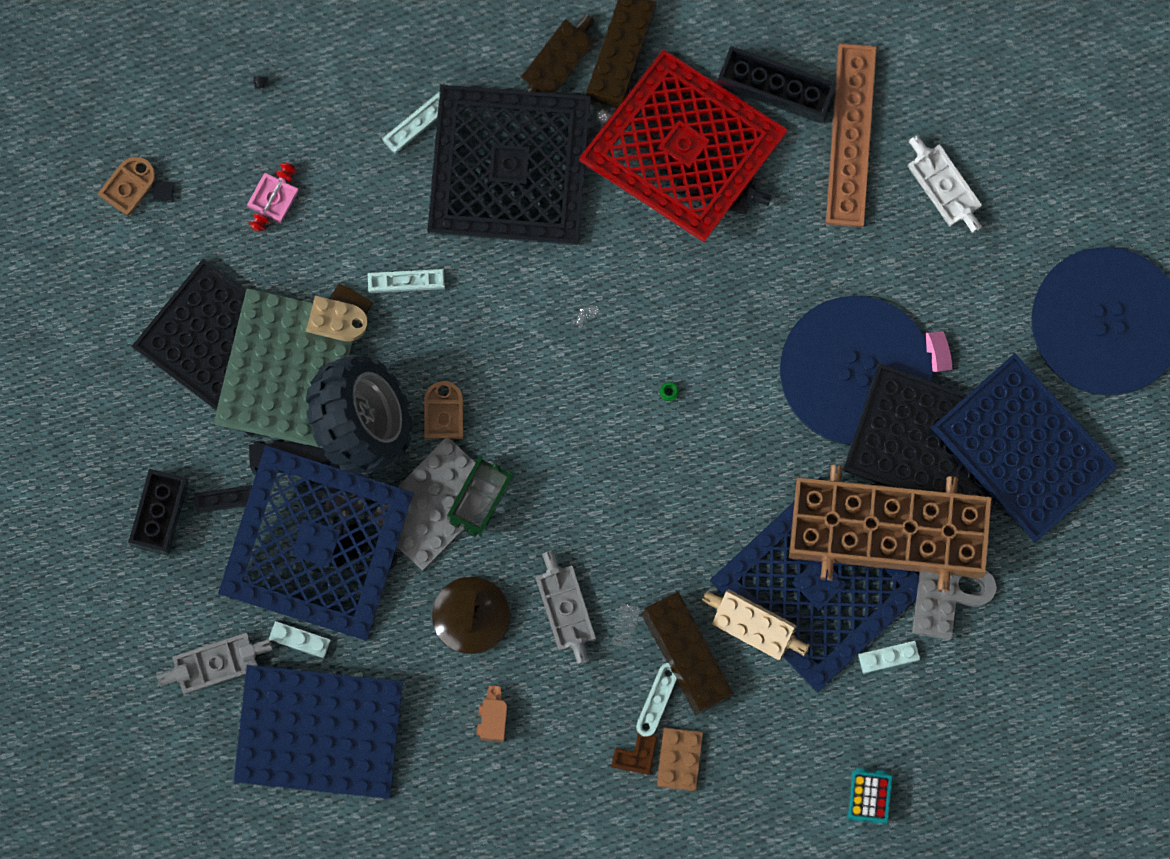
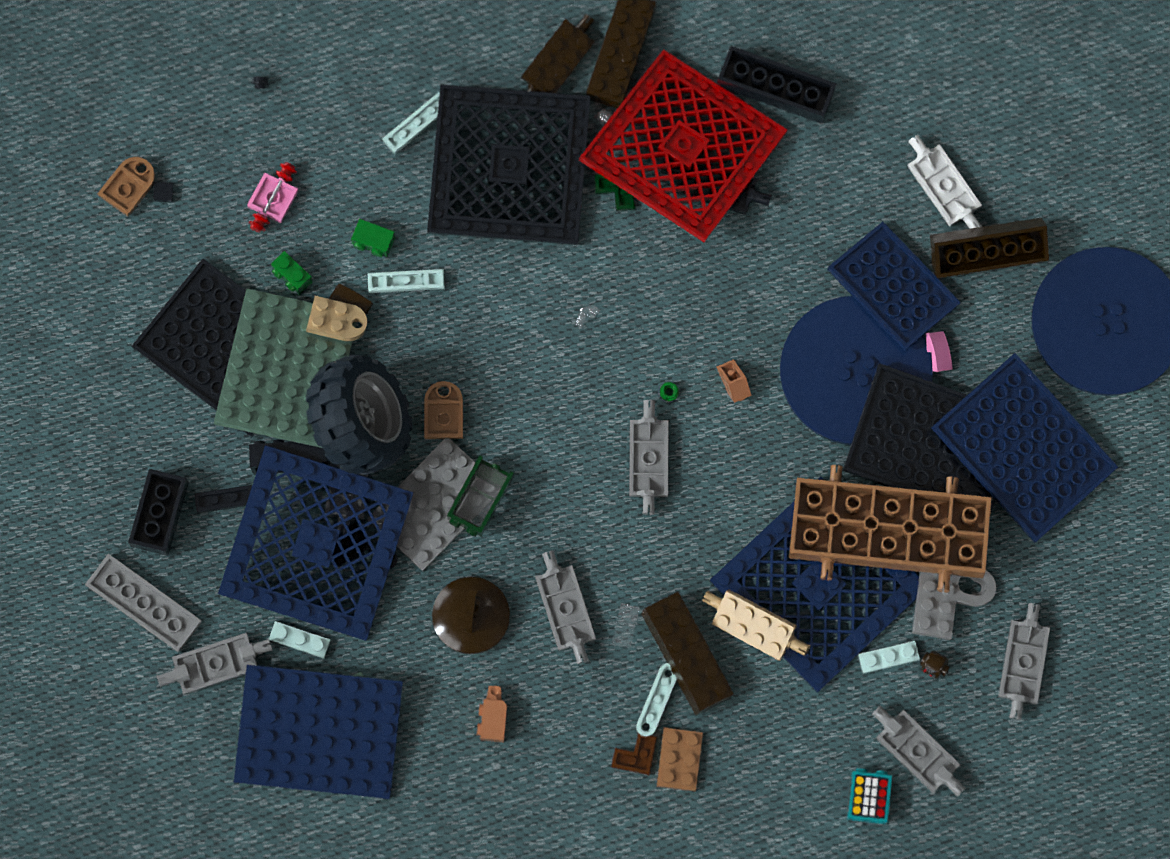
nougat plate [826,44,876,228] -> none
none -> light grey plate [85,554,202,653]
none -> green brick [271,251,313,295]
none -> green brick [351,219,395,257]
none -> dark green tile [594,174,635,211]
none -> light grey plate [629,400,668,515]
none -> nougat slope [717,360,752,403]
none -> dark blue plate [827,222,961,351]
none -> light grey plate [872,705,966,796]
none -> dark brown head [920,650,950,679]
none -> dark brown brick [930,217,1049,278]
none -> light grey plate [998,603,1050,720]

